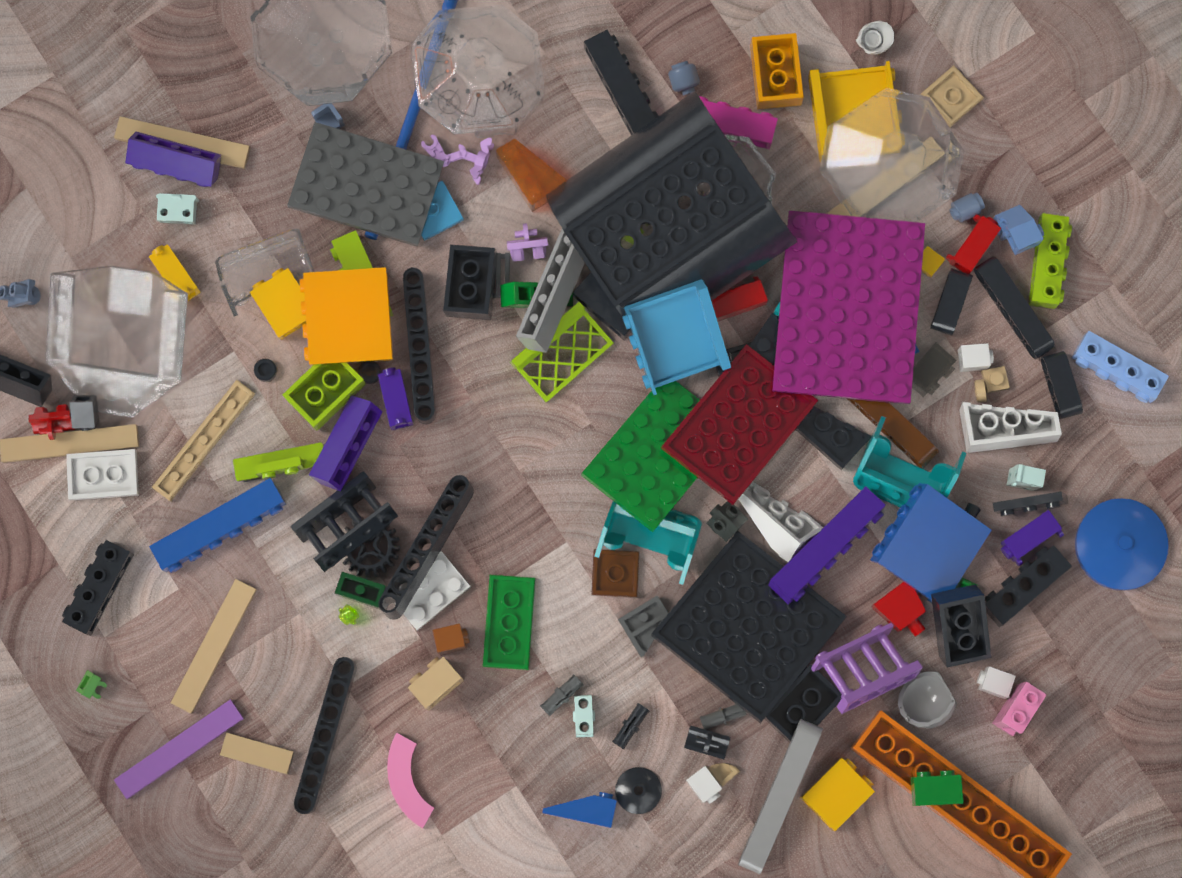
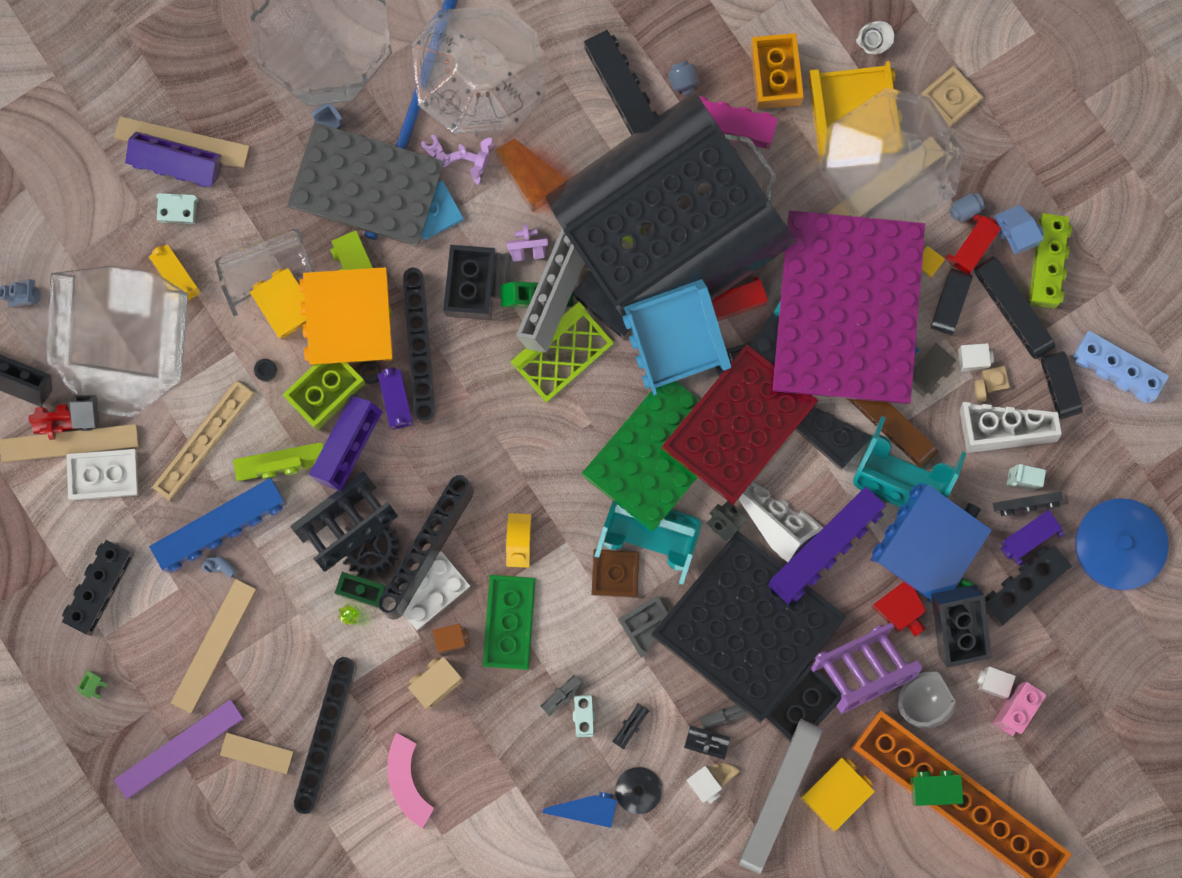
none -> sand blue arm [202,556,238,578]
none -> yellow brick [506,513,531,568]

